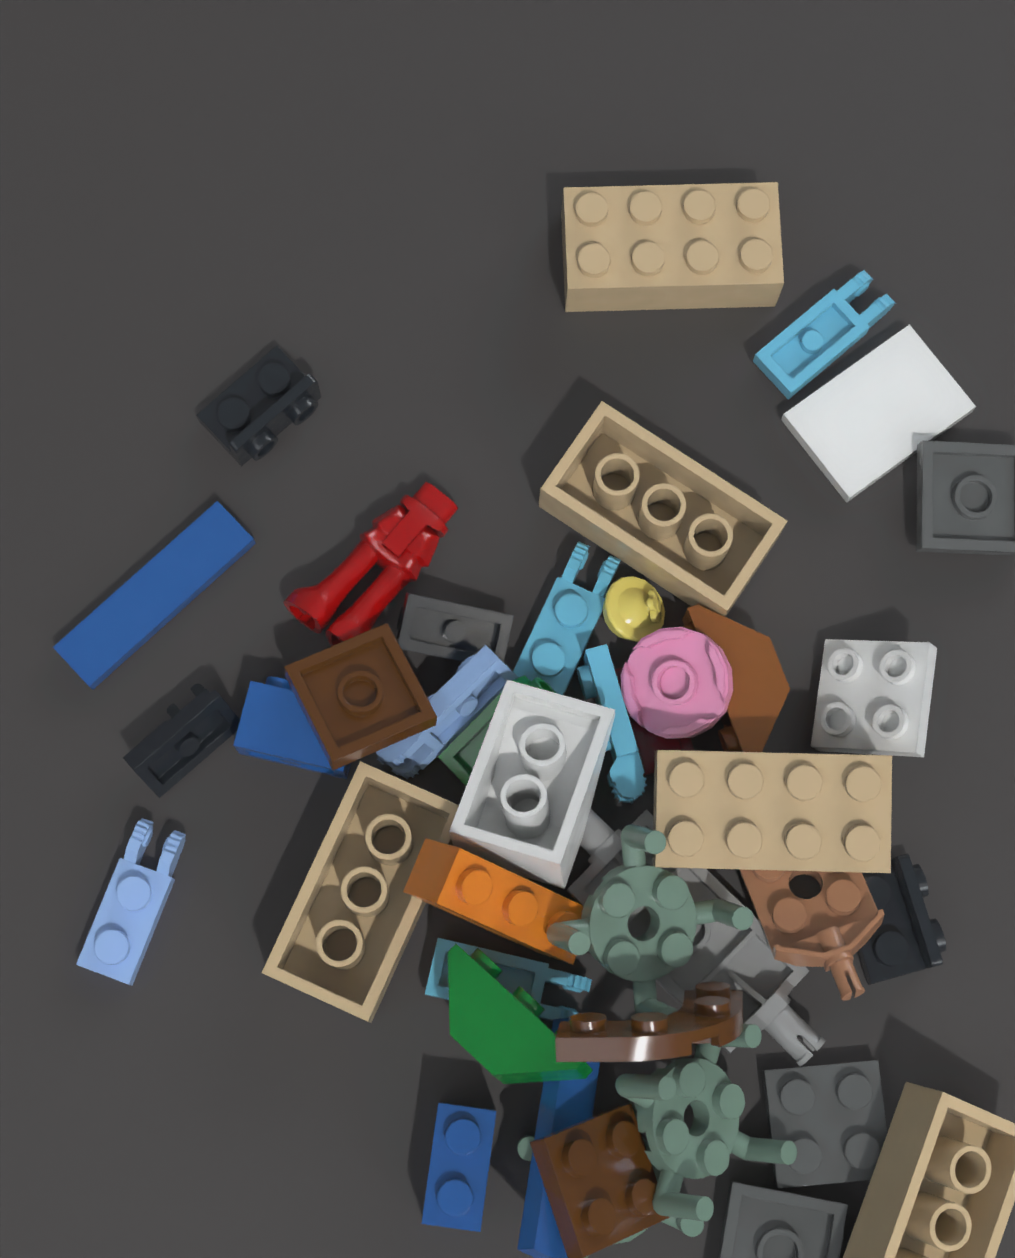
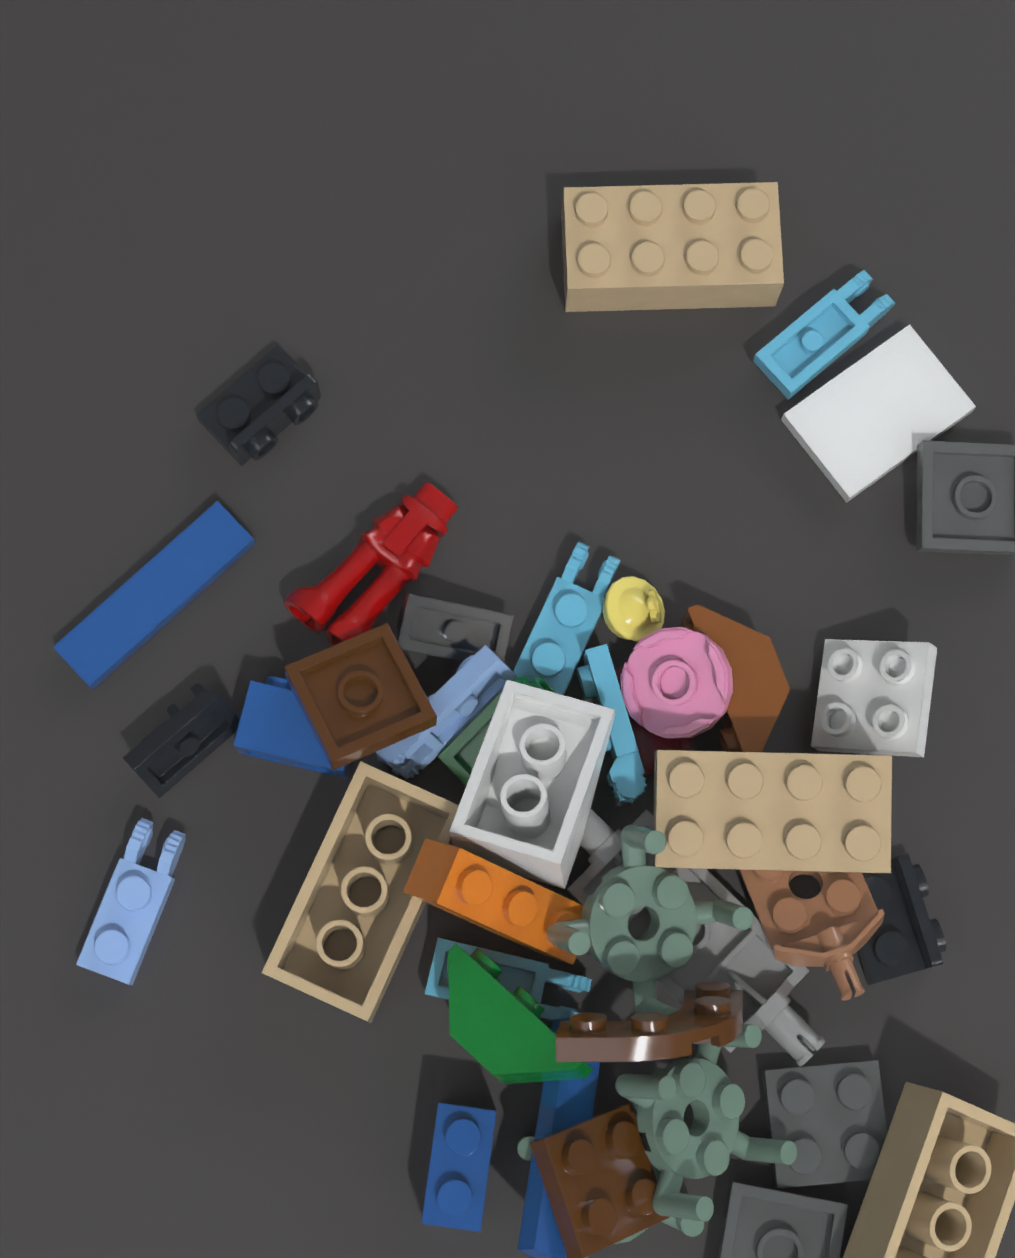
tan brick [539,401,788,617] -> none

